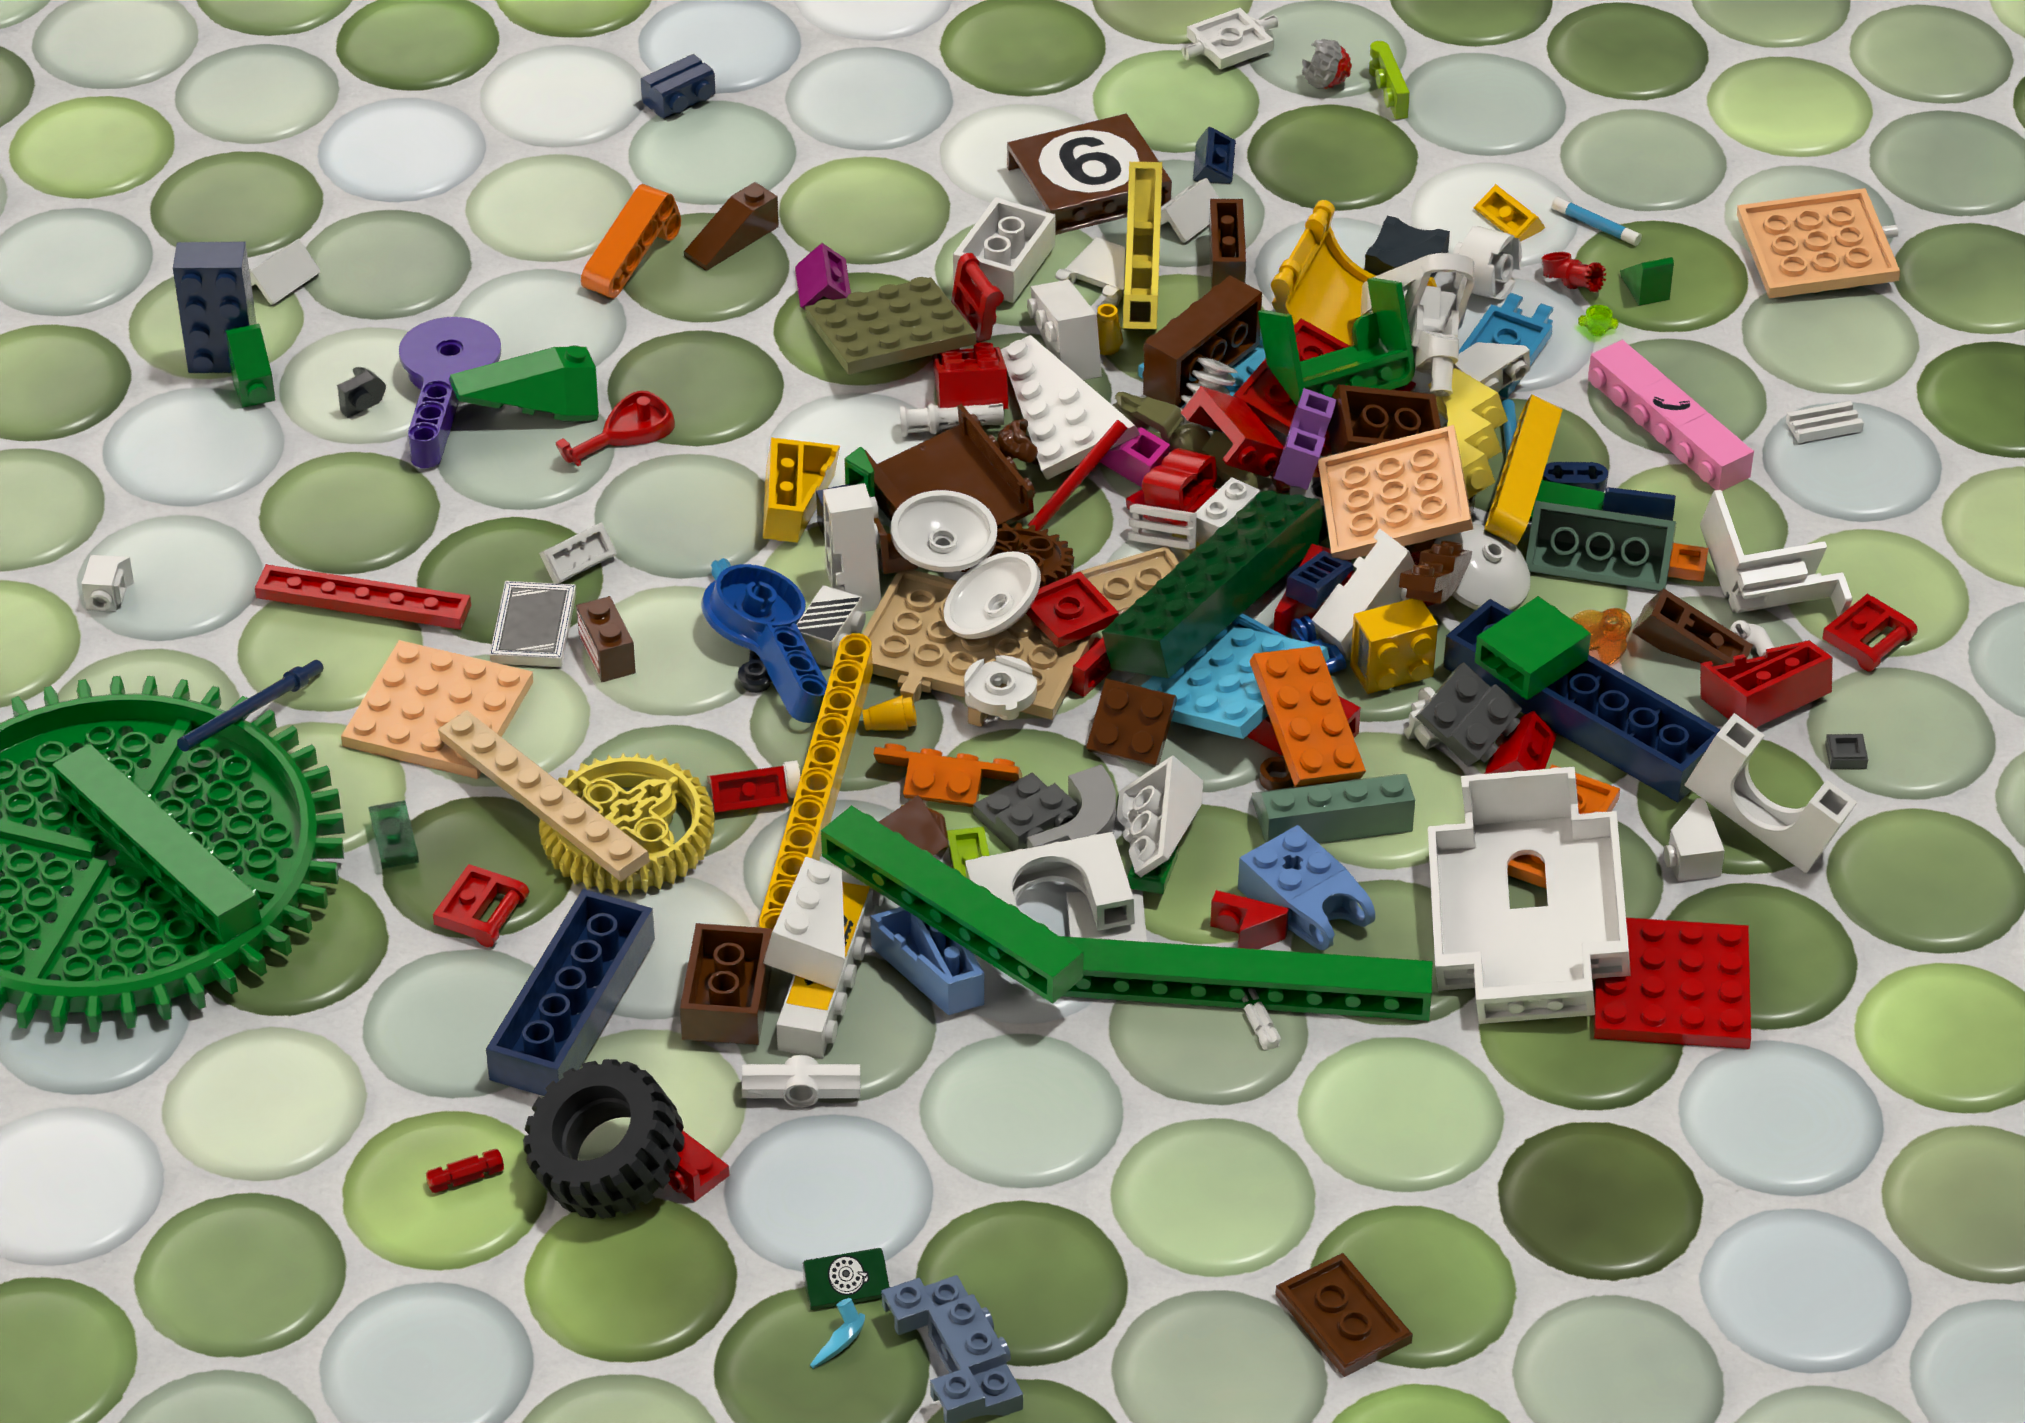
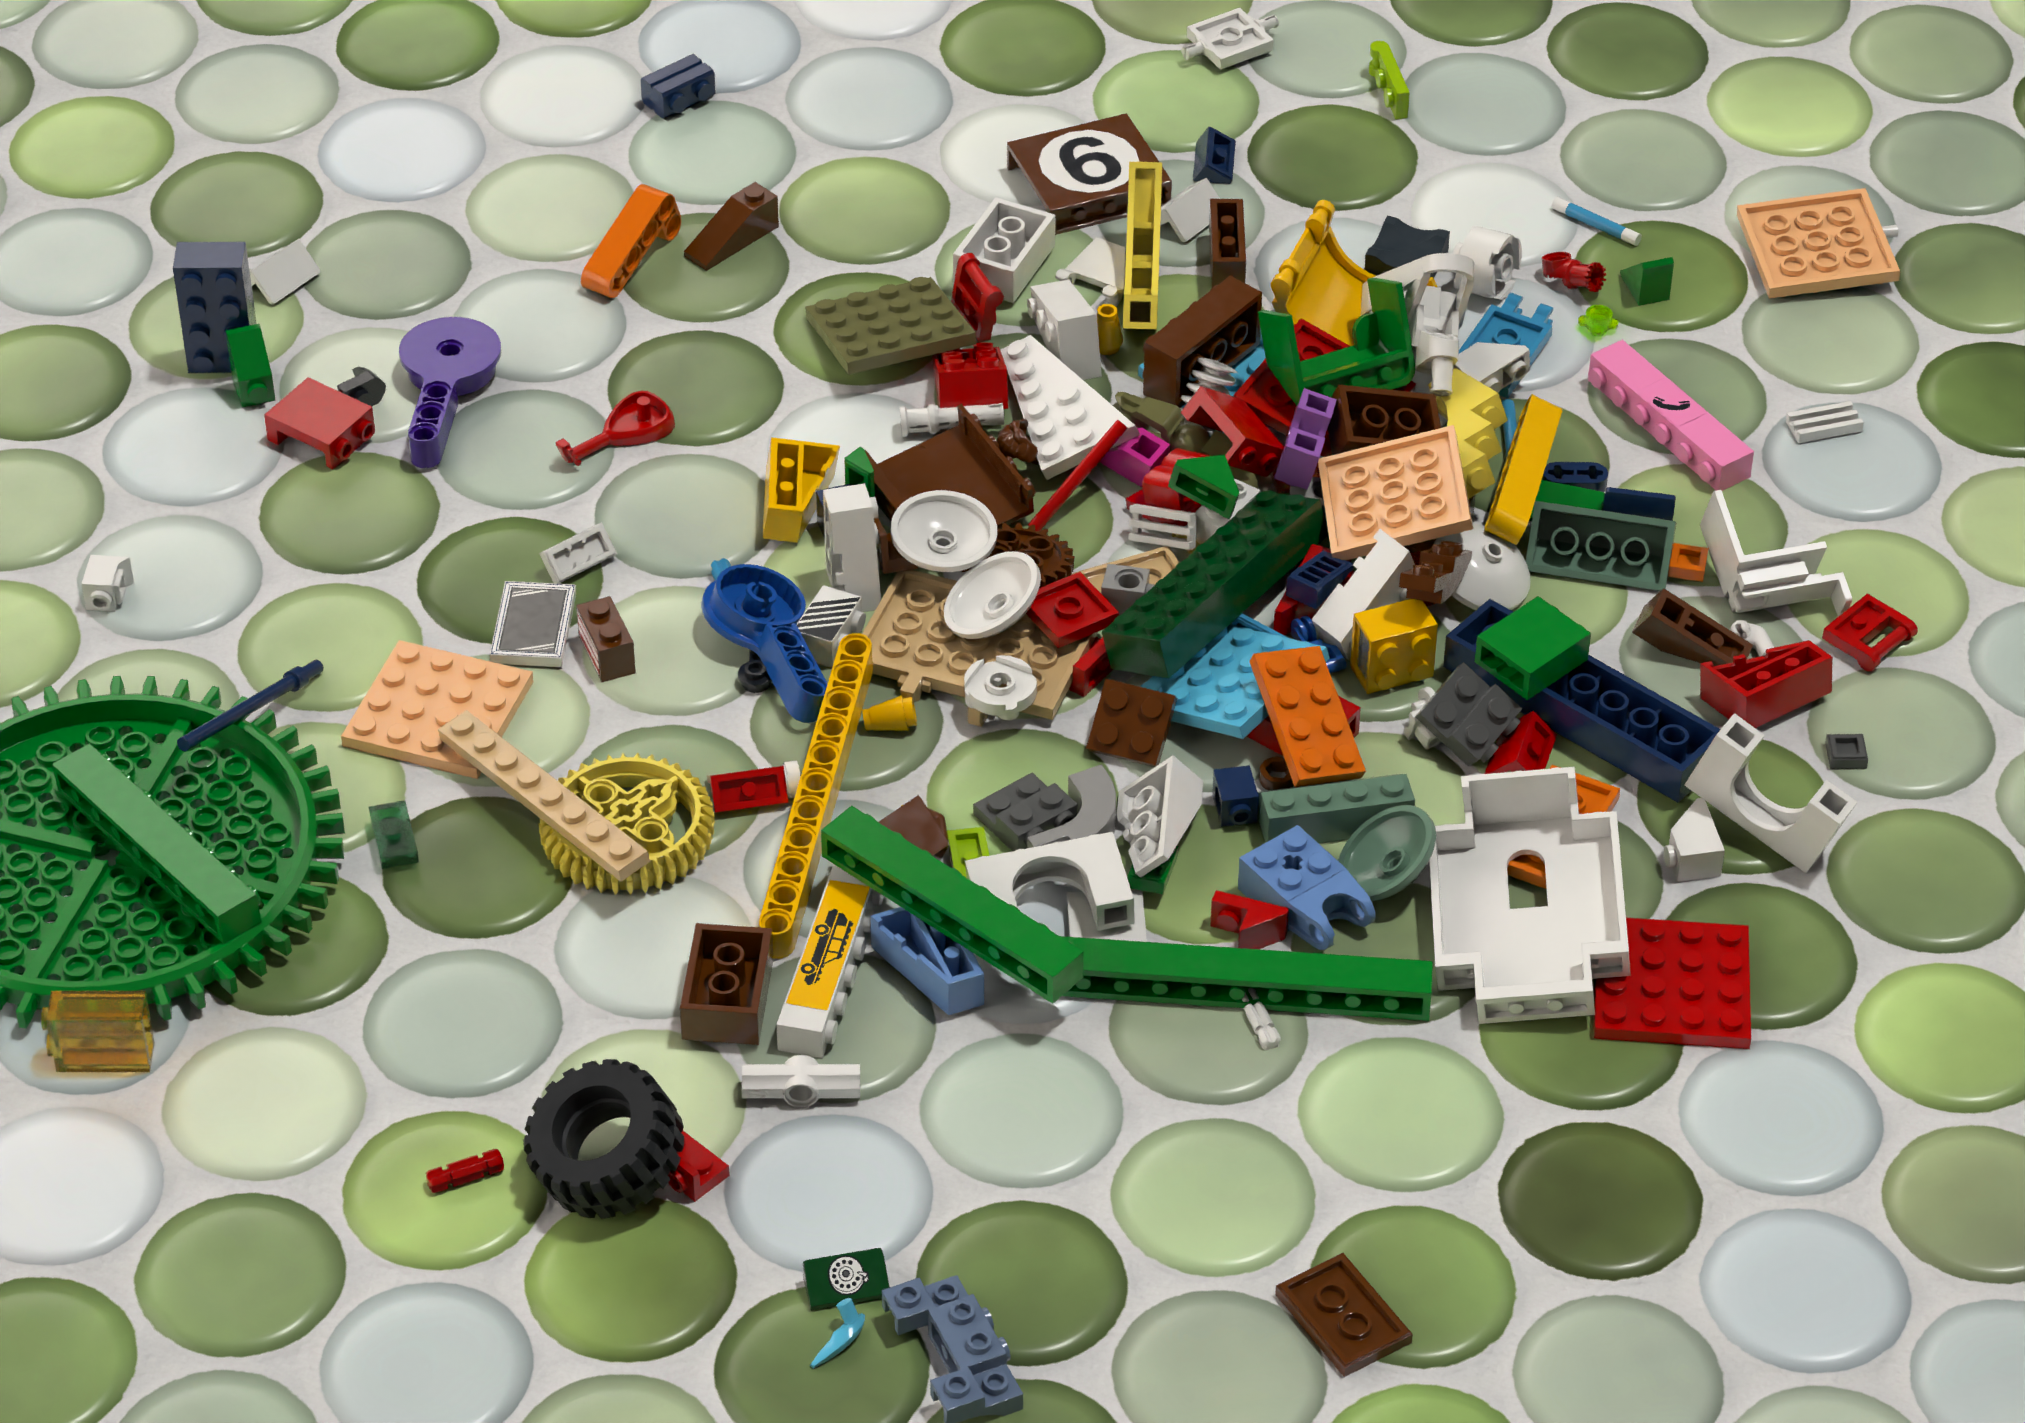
red plate [255,564,471,630] -> none
red plate [433,864,530,947] -> none
green wedge [449,345,599,421] -> none
dark blue brick [486,889,655,1096] -> none
white wedge [763,857,845,990] -> none
magenta panel [795,243,851,310] -> none
orange bracket [873,743,1022,807] -> none
light grey piece [1302,39,1352,89] -> none
yellow slope [1473,184,1545,242] -> none
clear orange plate [1571,608,1632,666] -> none
none -> clear yellow brick [41,991,155,1072]
none -> panel [264,377,375,469]
none -> light grey brick [1101,564,1155,615]
none -> green slope [1168,454,1239,519]
none -> dark blue brick [1212,765,1259,827]
none -> sand green dish [1338,805,1436,901]

